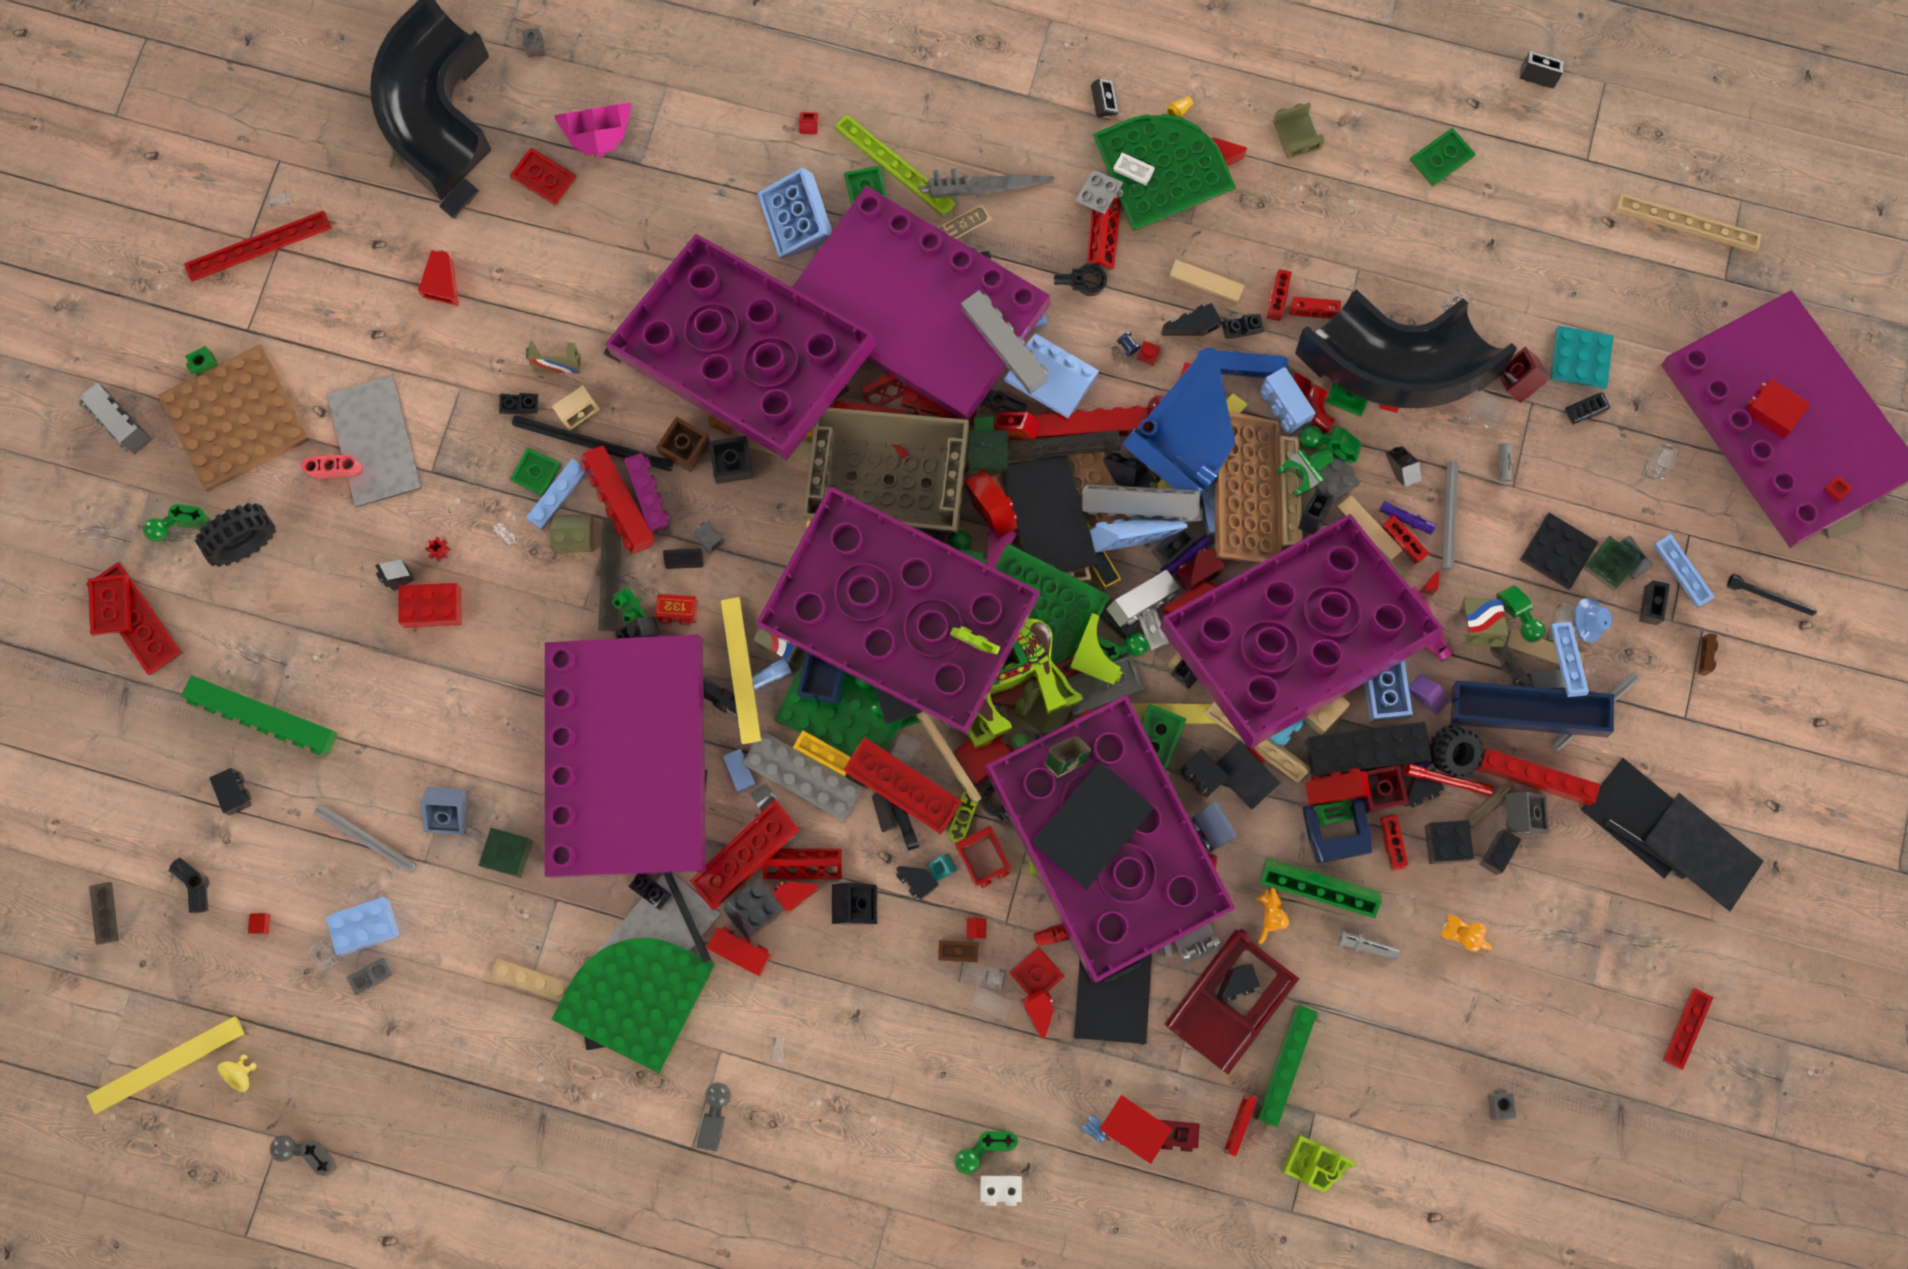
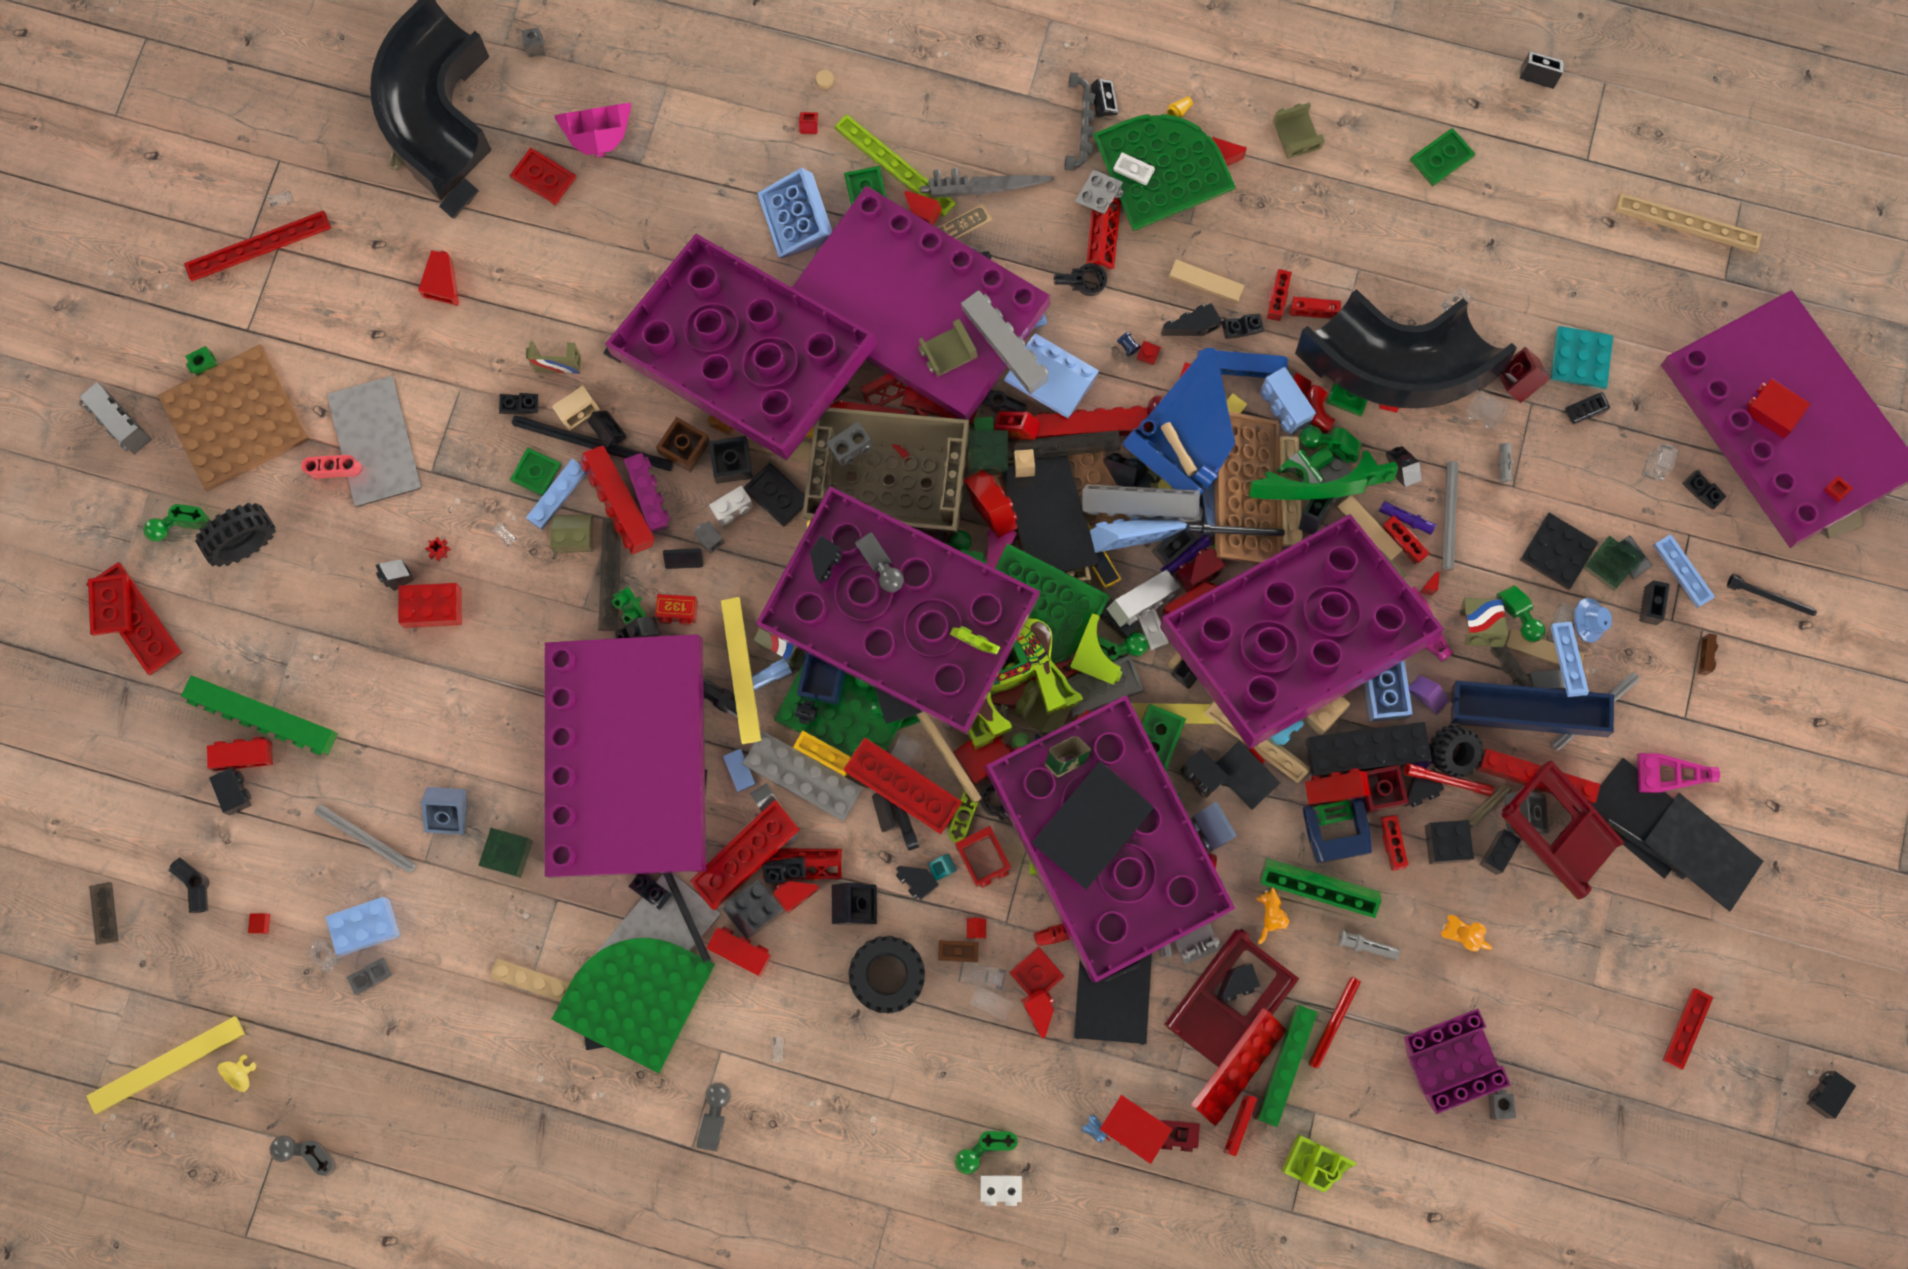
none -> red brick [207,737,273,772]
none -> black slope [588,411,627,447]
none -> white brick [709,485,753,526]
none -> black tile [743,462,805,527]
none -> black slope [763,857,807,883]
none -> black gear [795,700,818,725]
none -> black slope [810,536,843,585]
none -> tan tile [816,70,834,89]
none -> dark grey brick [826,422,873,466]
none -> black tyre [849,936,925,1014]
none -> dark grey beam [855,532,904,593]
none -> red slope [904,190,942,226]
none -> olive panel [918,319,978,377]
none -> tan brick [1014,449,1035,477]
none -> dark grey bar [1064,72,1095,171]
none -> tan piece [1161,422,1198,476]
none -> black bar [1186,523,1285,537]
none -> red plate [1191,1008,1287,1127]
none -> green slope [1248,450,1398,500]
none -> red axle [1308,977,1361,1069]
none -> magenta slope [1404,1008,1511,1114]
none -> dark red piece [1501,761,1625,900]
none -> dark pink plate [1637,753,1720,793]
none -> black slope [1682,470,1727,510]
none -> black brick [1807,1071,1856,1119]

